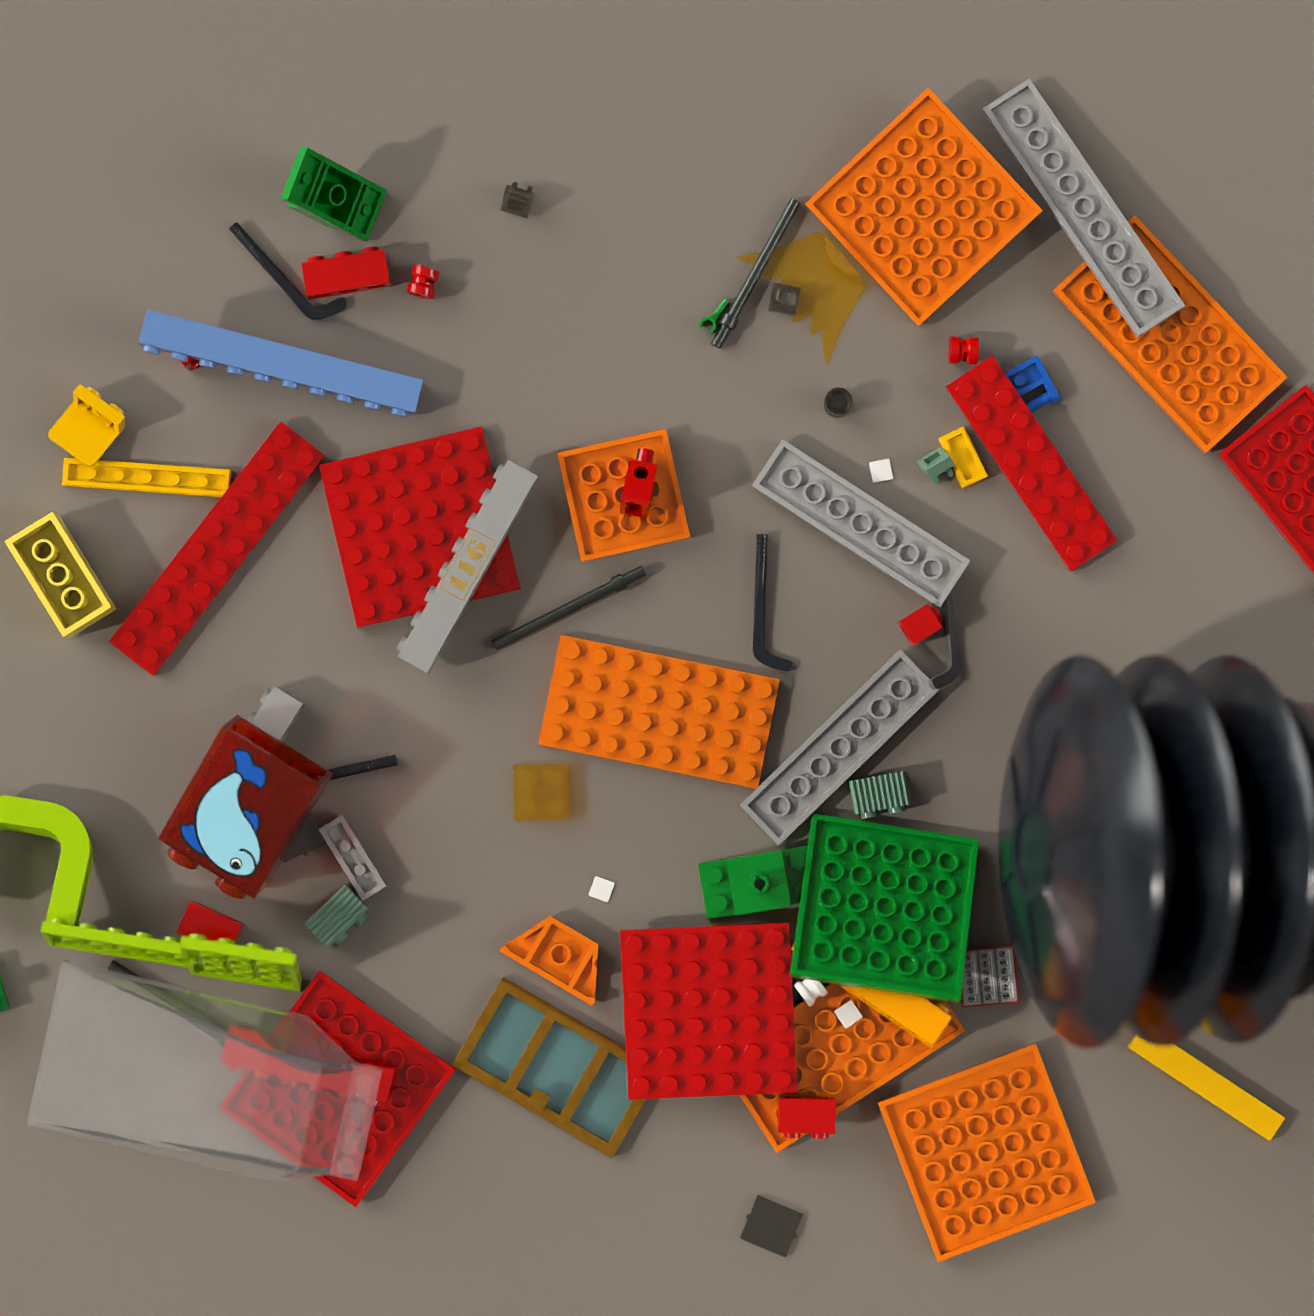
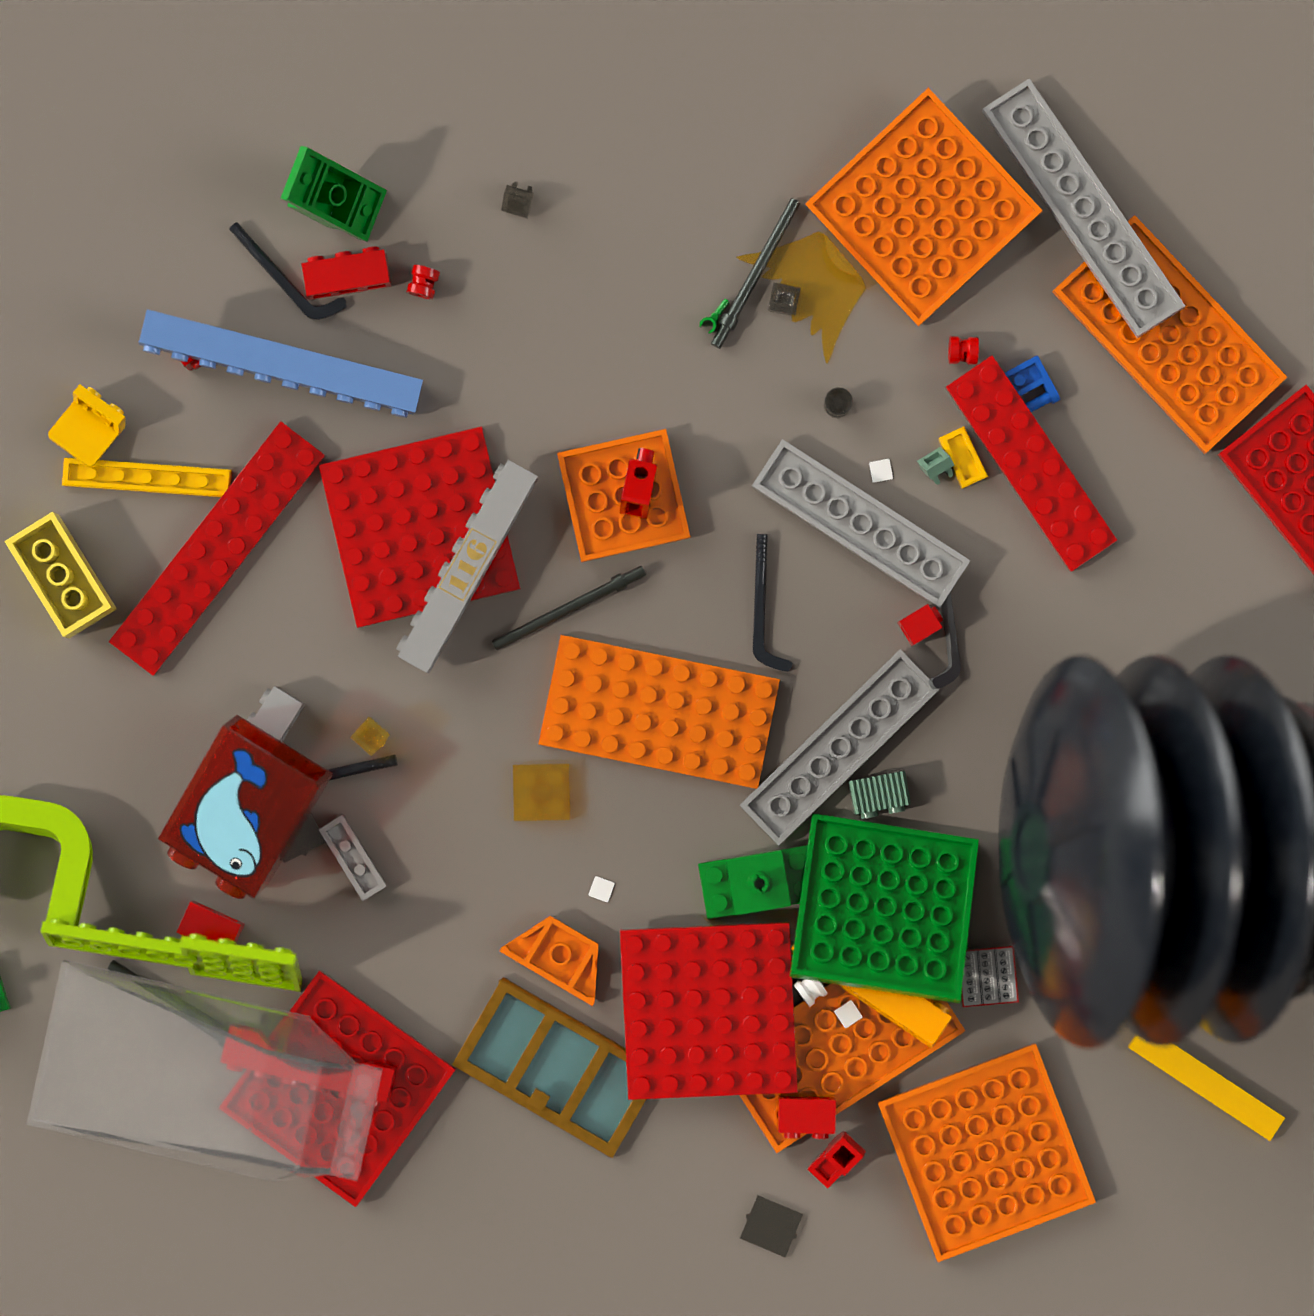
sand green brick [304,884,370,948] -> none
none -> clear yellow brick [350,716,390,756]
none -> red brick [807,1131,866,1188]

